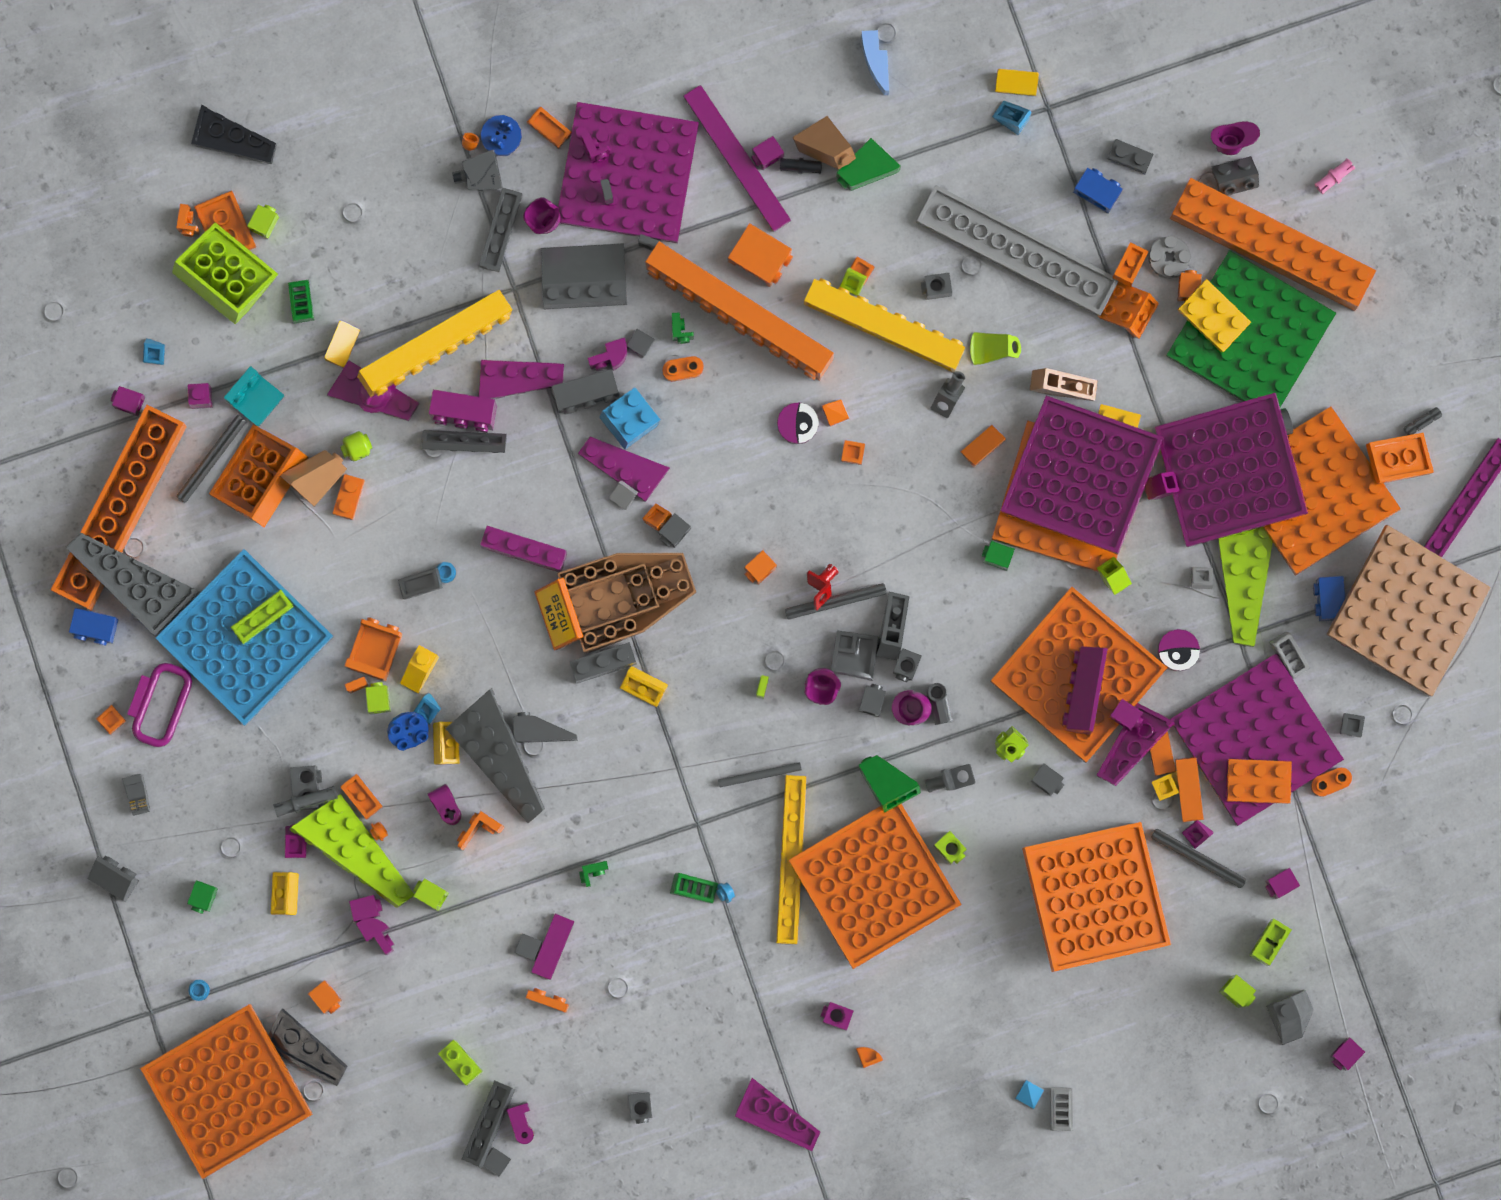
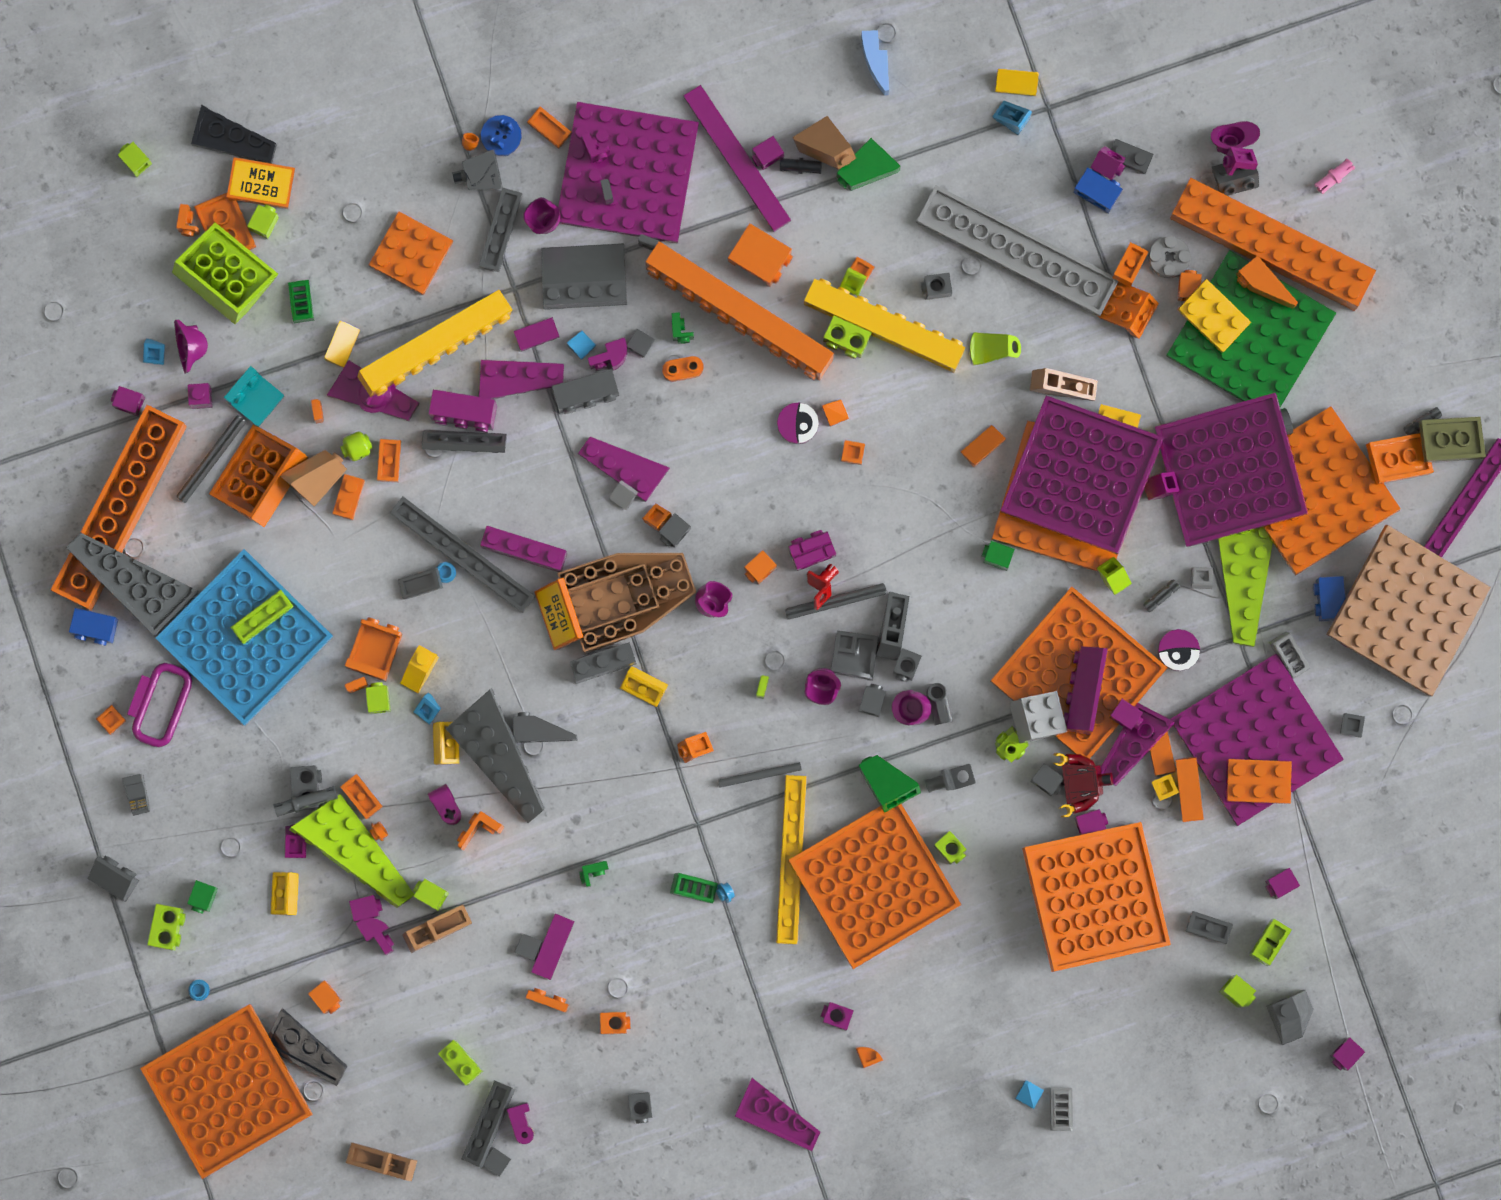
blue plate [387,712,429,751] -> none
dark azure brick [599,388,661,450] -> none
dark grey bracket [931,371,965,418] -> none
dark grey axle [1151,829,1246,888] -> none
magenta slope [1182,820,1214,849] -> none
orange plate [1311,767,1352,797] -> none
none -> lime brick [118,142,152,177]
none -> lime brick [148,904,186,951]
none -> magenta hat [174,319,208,374]
none -> yellow tile [227,157,295,209]
none -> orange tile [311,399,324,424]
none -> medium nougat slope [346,1142,417,1181]
none -> orange plate [369,212,453,295]
none -> orange plate [377,439,401,483]
none -> dark grey plate [390,496,535,613]
none -> medium nougat slope [402,905,472,954]
none -> magenta tile [514,317,560,352]
none -> dark azure slope [567,331,596,360]
none -> orange brick [600,1012,631,1034]
none -> orange bracket [677,732,714,763]
none -> magenta helmet [695,581,733,618]
none -> magenta brick [788,530,836,571]
none -> lime brick [823,316,872,359]
none -> light grey brick [1010,691,1067,744]
none -> torso [1053,753,1113,818]
none -> magenta brick [1074,809,1108,835]
none -> magenta brick [1090,146,1126,180]
none -> dark grey axle [1143,580,1180,612]
none -> dark grey plate [1186,911,1233,944]
none -> magenta bracket [1223,147,1258,176]
none -> orange slope [1237,256,1298,309]
none -> olive plate [1419,417,1486,462]

